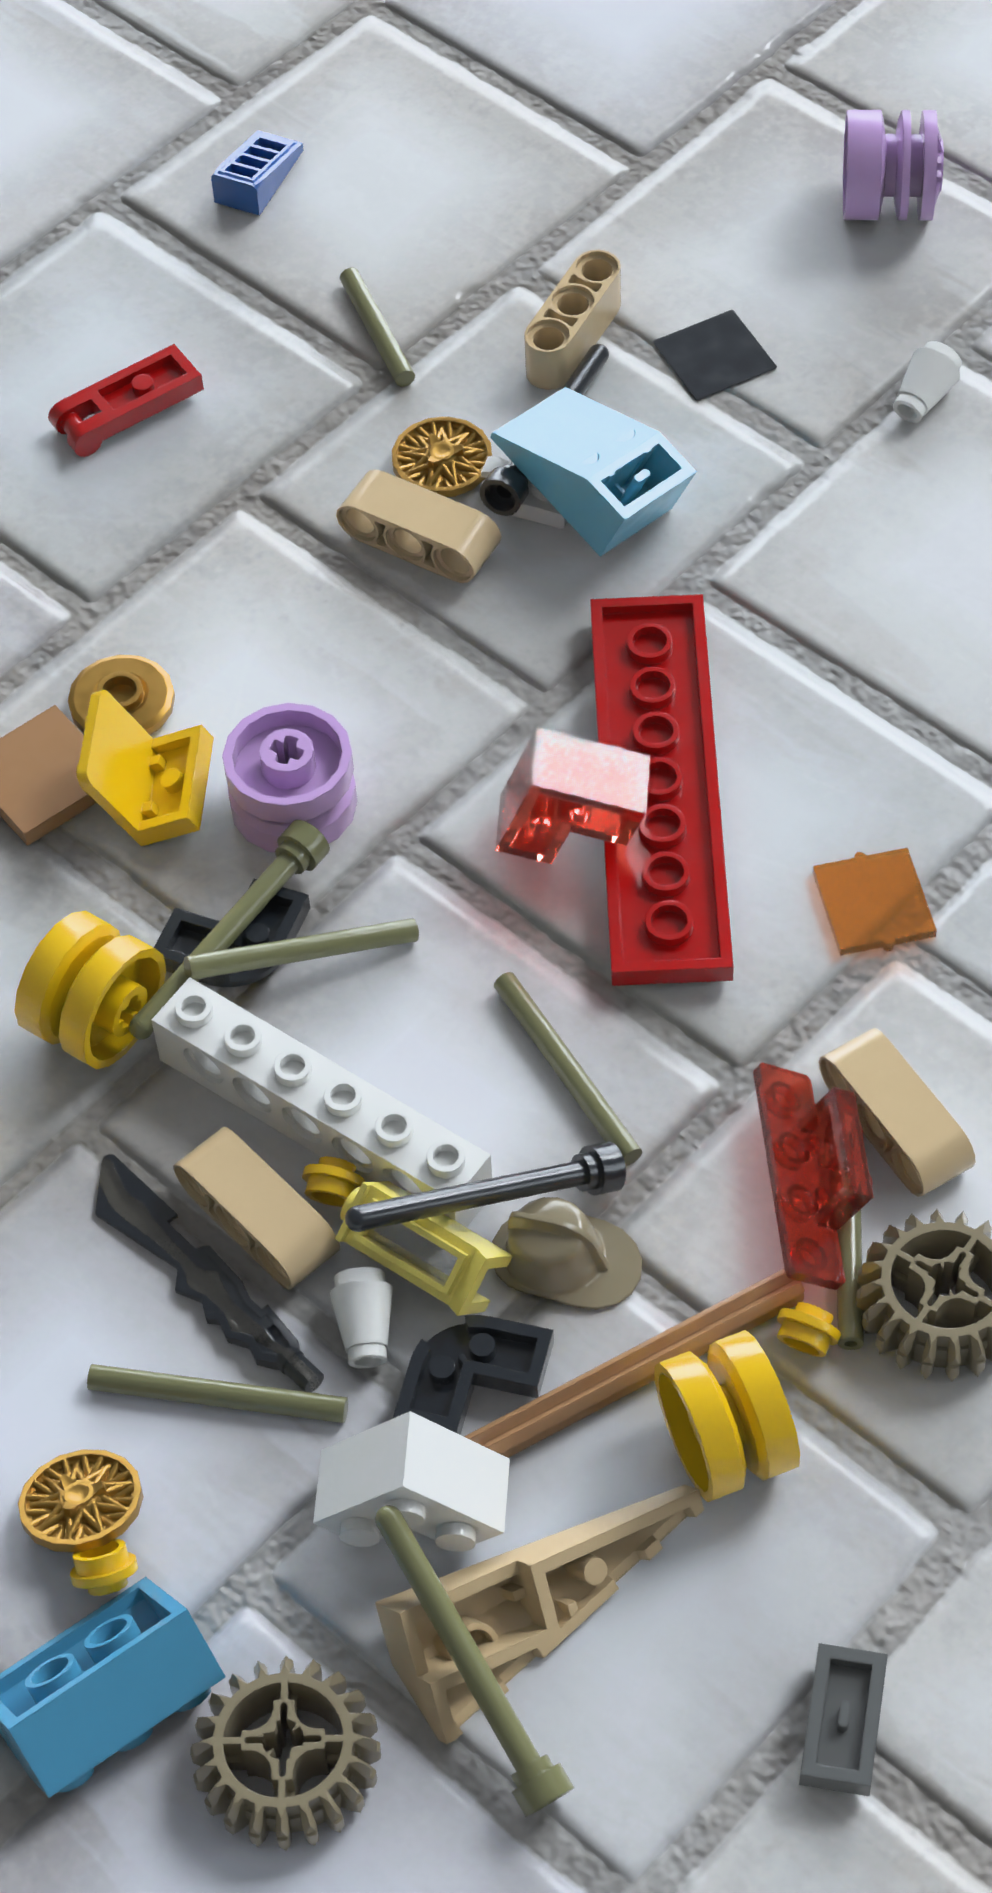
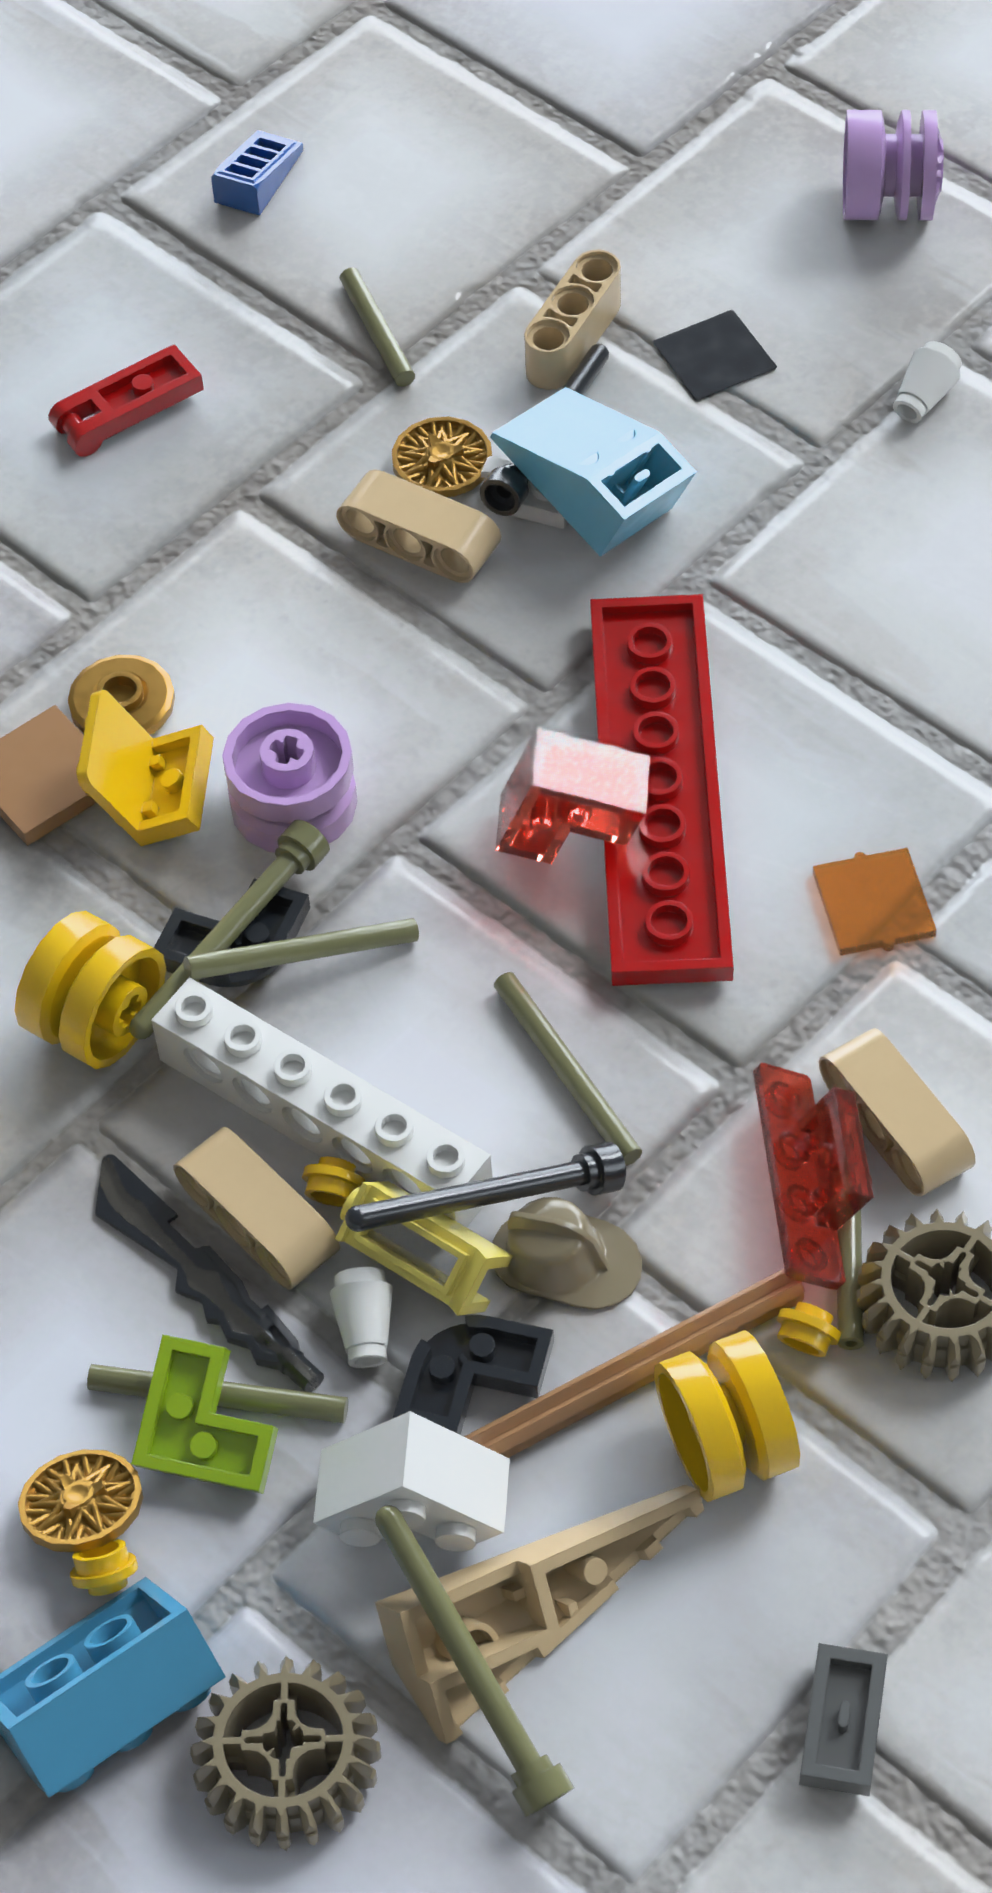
none -> lime plate [131,1334,279,1494]

